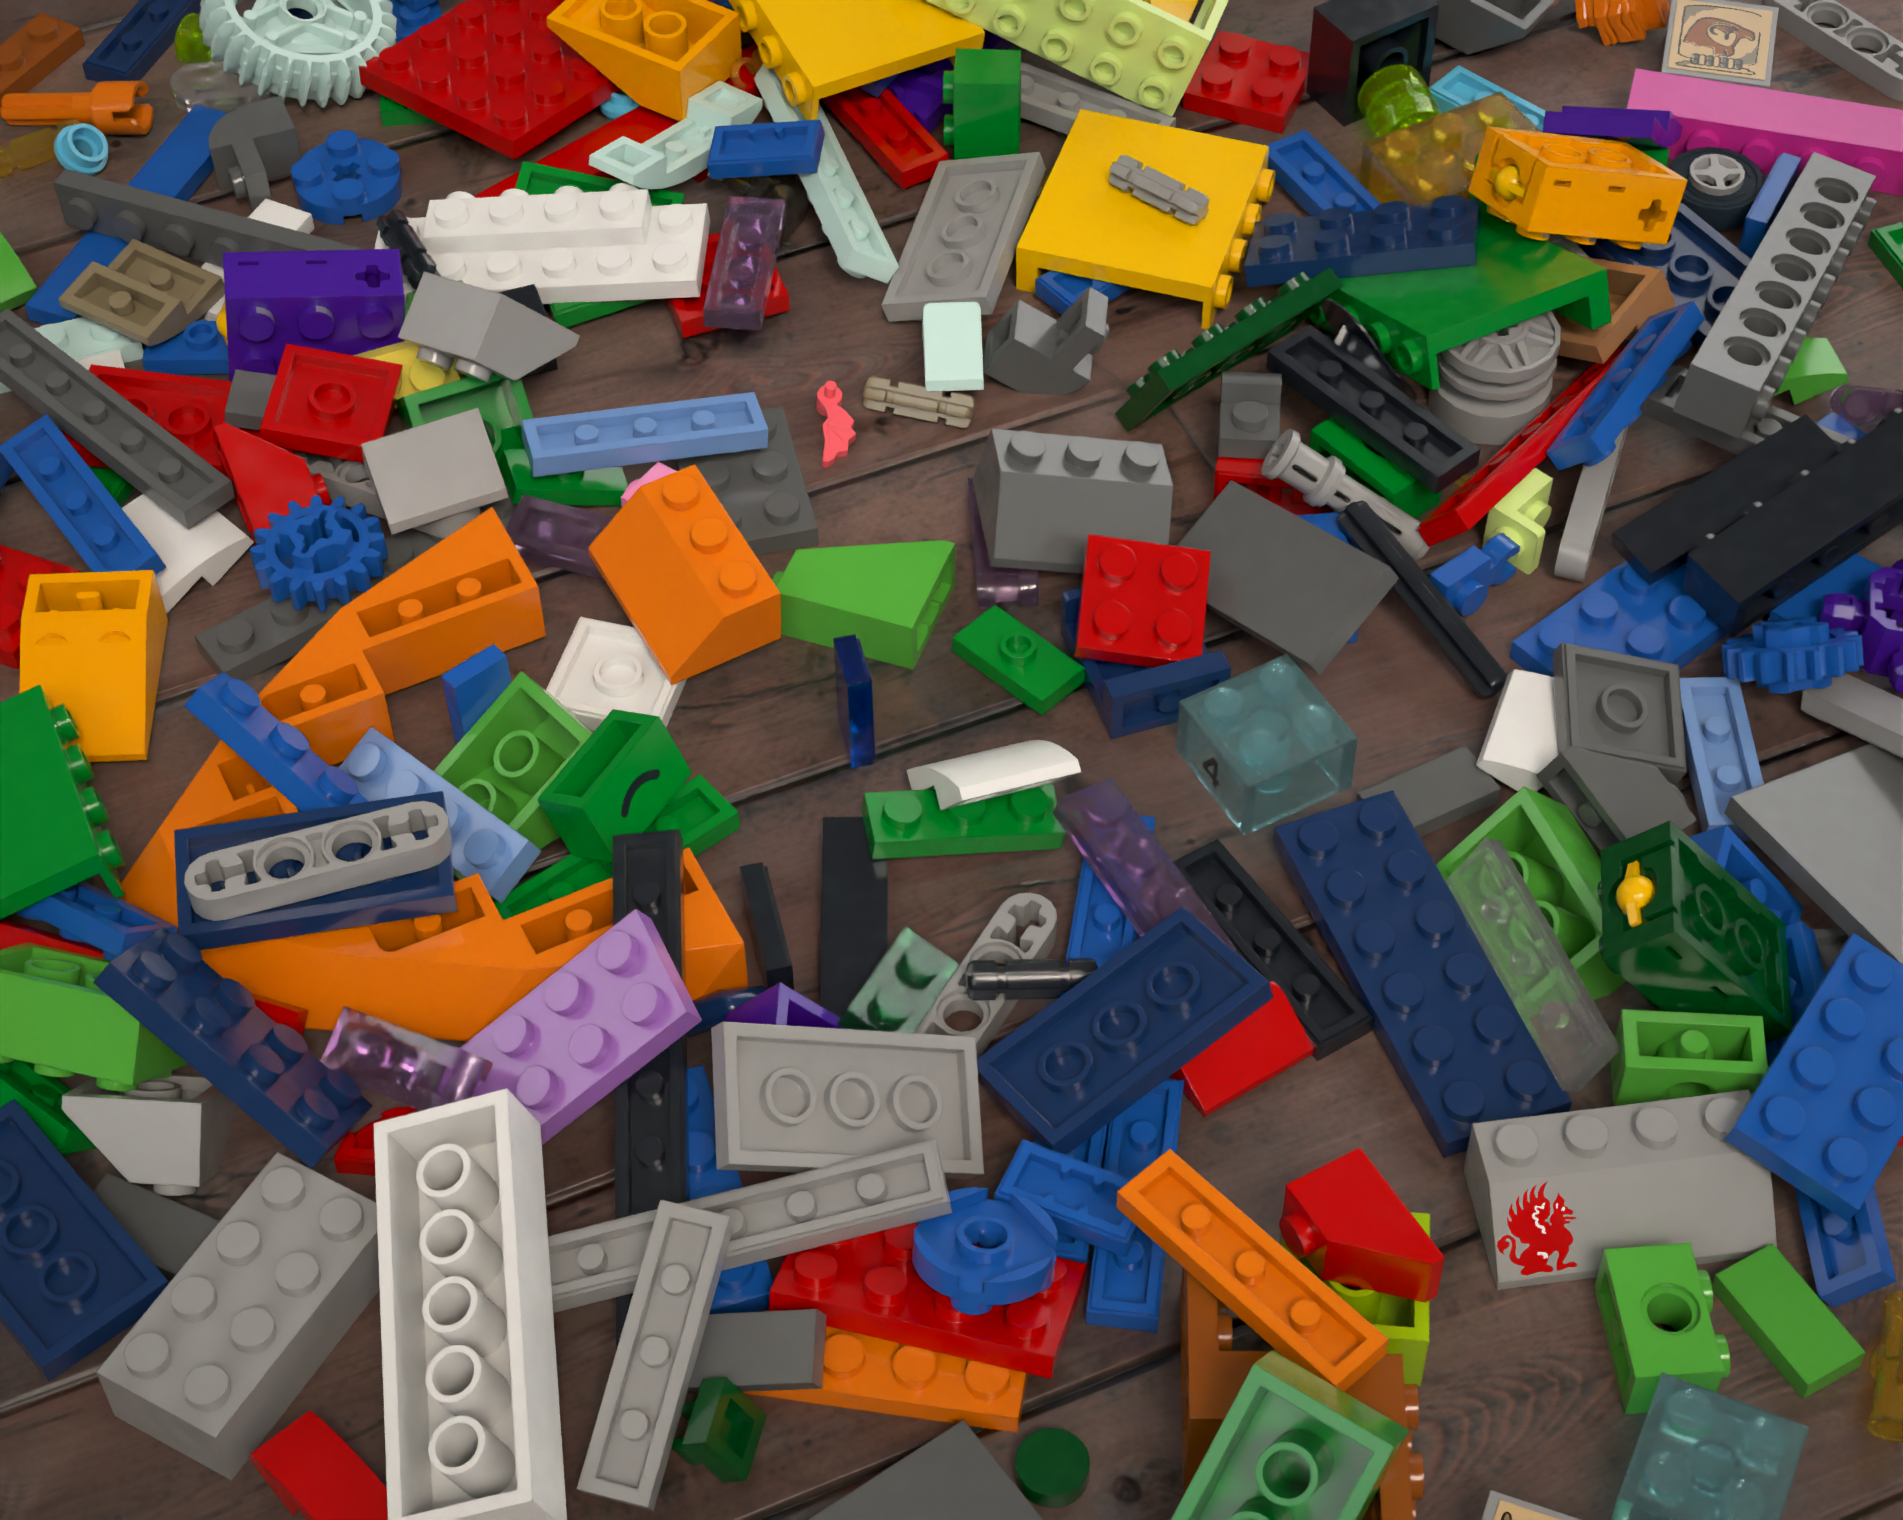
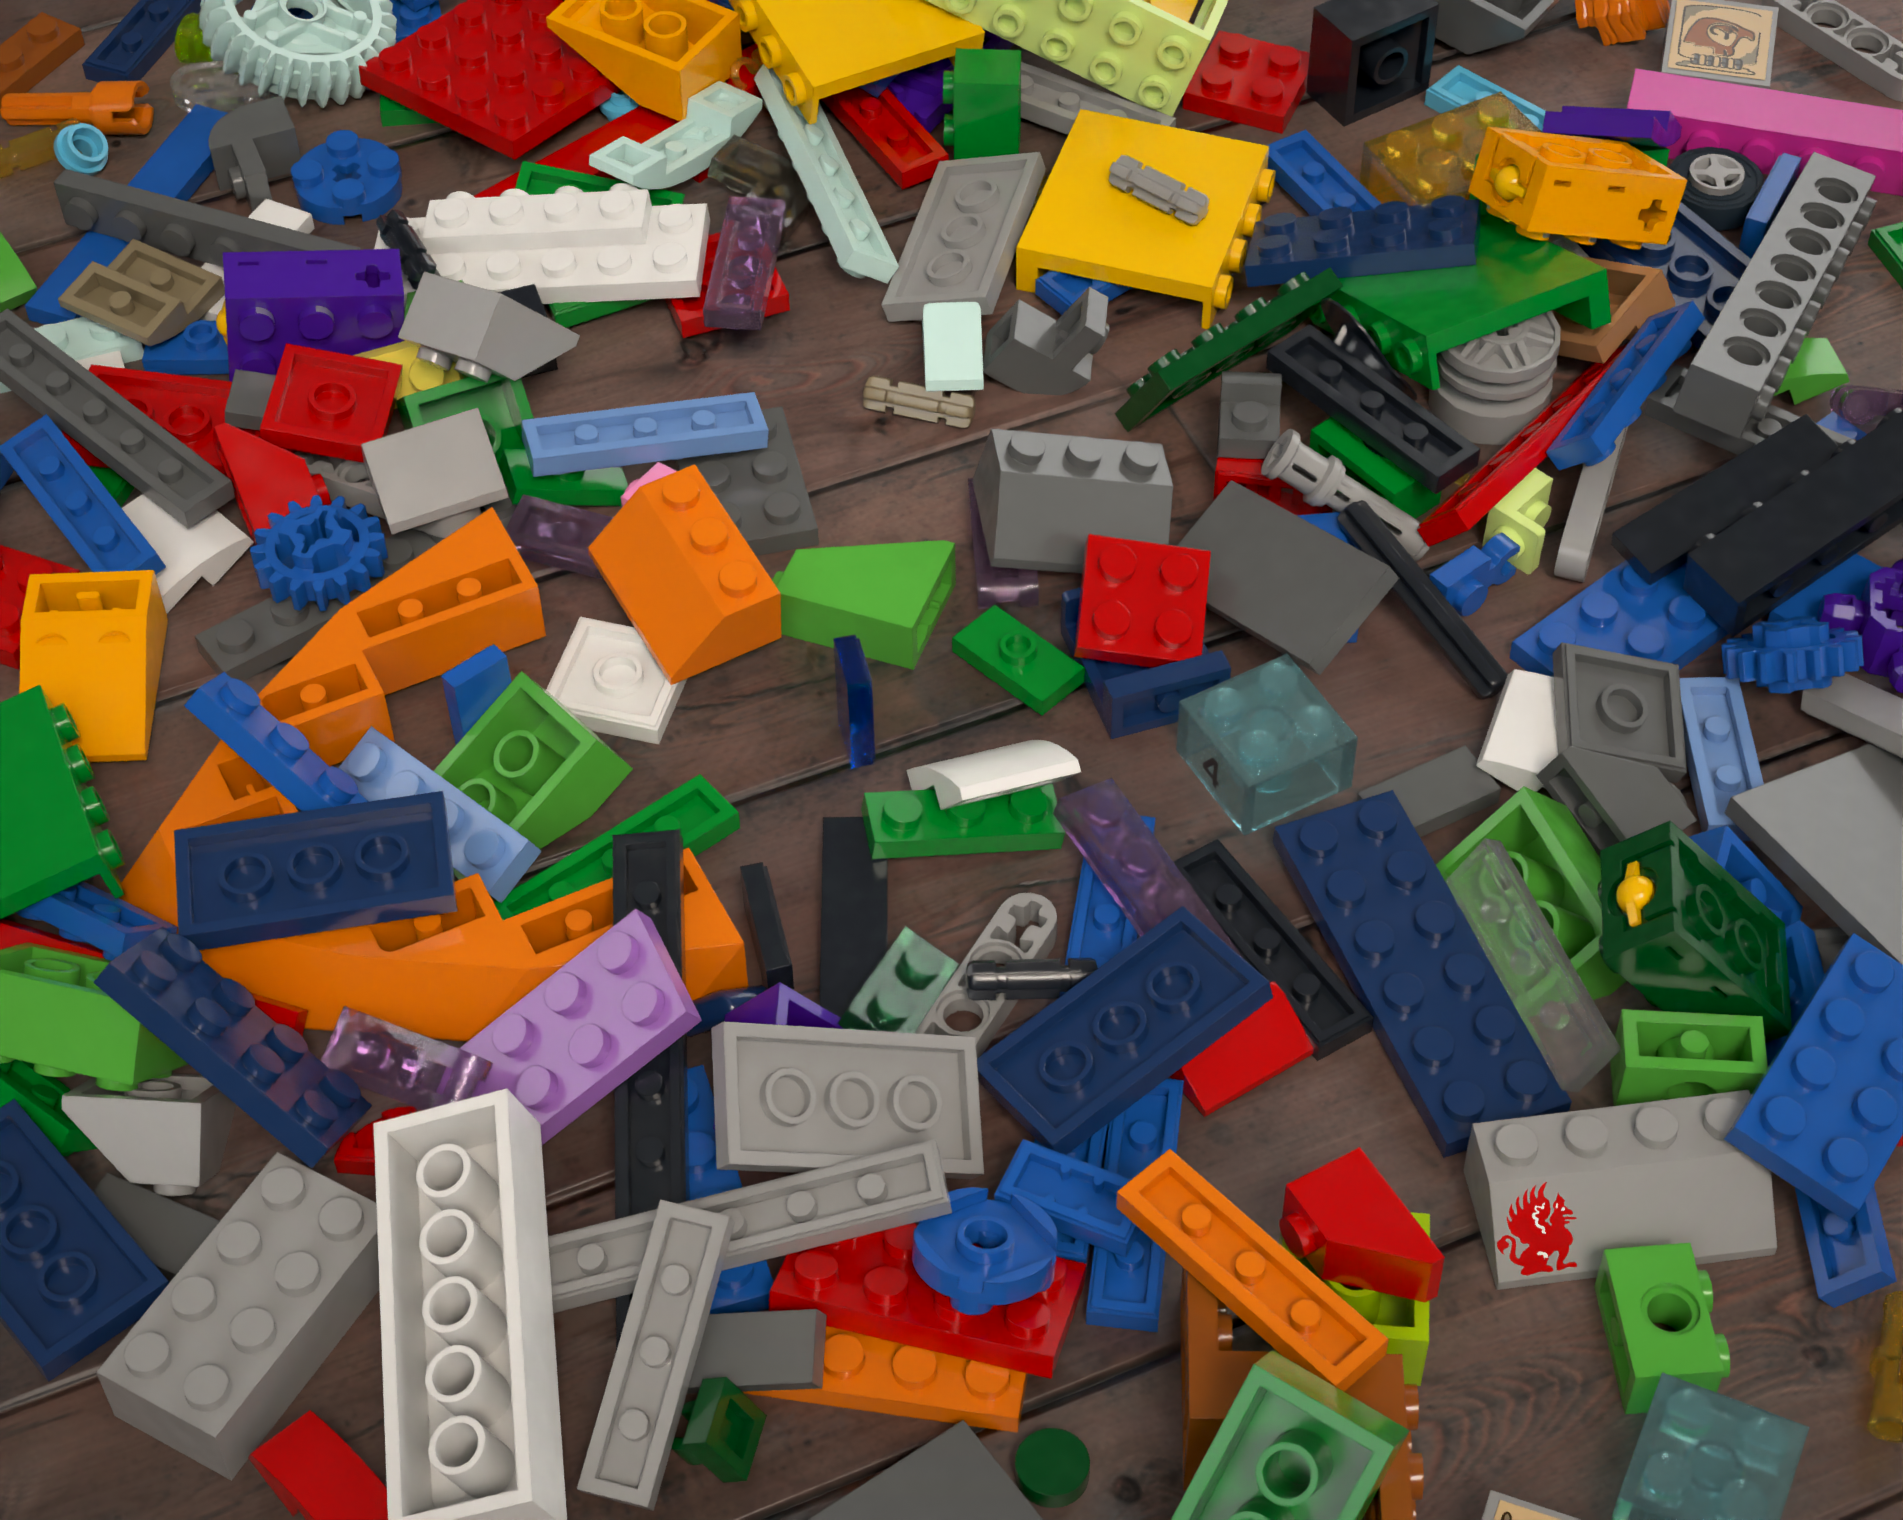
light grey beam [184,801,453,921] -> none
green brick [537,709,692,863] -> none
blue plate [707,120,825,179] -> none
coral piece [816,381,856,468] -> none
clear neon green wheel [1358,64,1450,167] -> none
bright green tile [1712,1243,1866,1399] -> none

